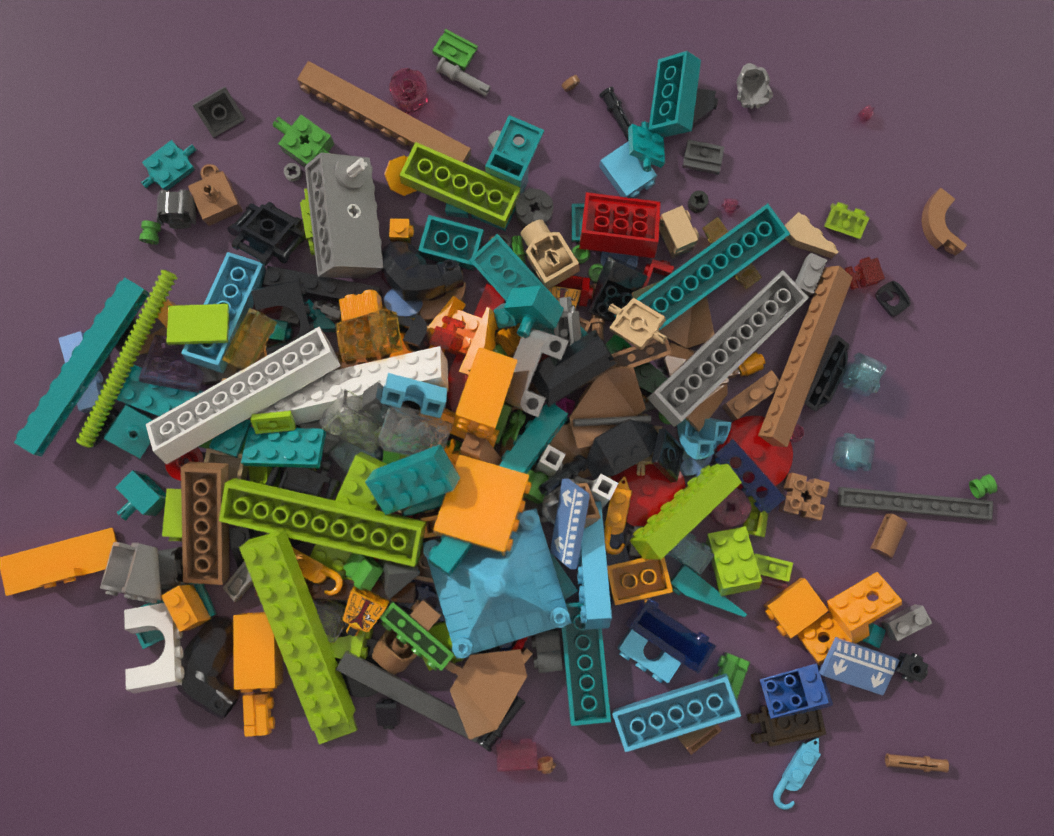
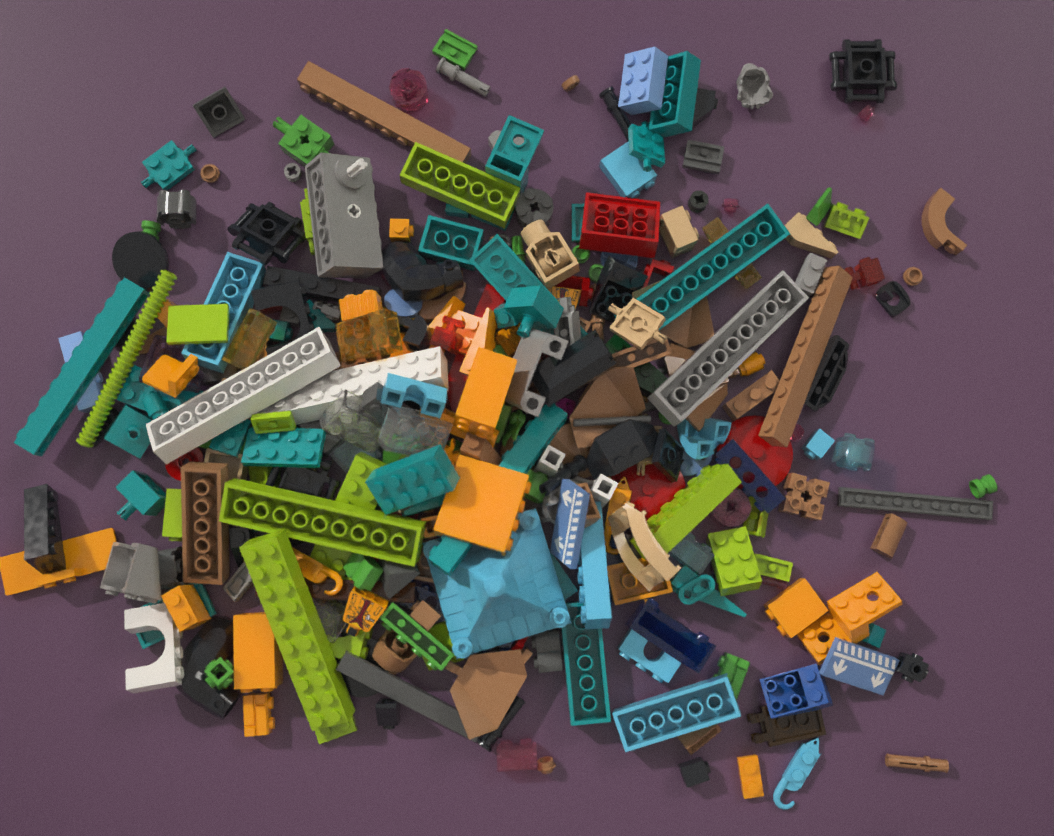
medium nougat brick [188,171,243,226] -> none
light orange piece [384,155,417,196] -> none
clear light blue brick [842,353,886,397] -> none
light grey piece [881,604,932,641] -> none
none -> black wedge [24,484,66,575]
none -> black tile [112,231,169,289]
none -> teal brick [141,391,168,420]
none -> light orange bracket [142,354,199,398]
none -> bright green brick [204,657,234,690]
none -> tan wedge [608,502,681,592]
none -> light blue brick [618,47,668,115]
none -> teal plate [677,574,715,605]
none -> black brick [678,757,711,788]
none -> light orange plate [737,754,764,799]
none -> medium azure brick [801,429,835,460]
none -> bright green slope [806,187,832,226]
none -> black brick [829,39,897,103]
none -> medium nougat plate [903,267,923,286]

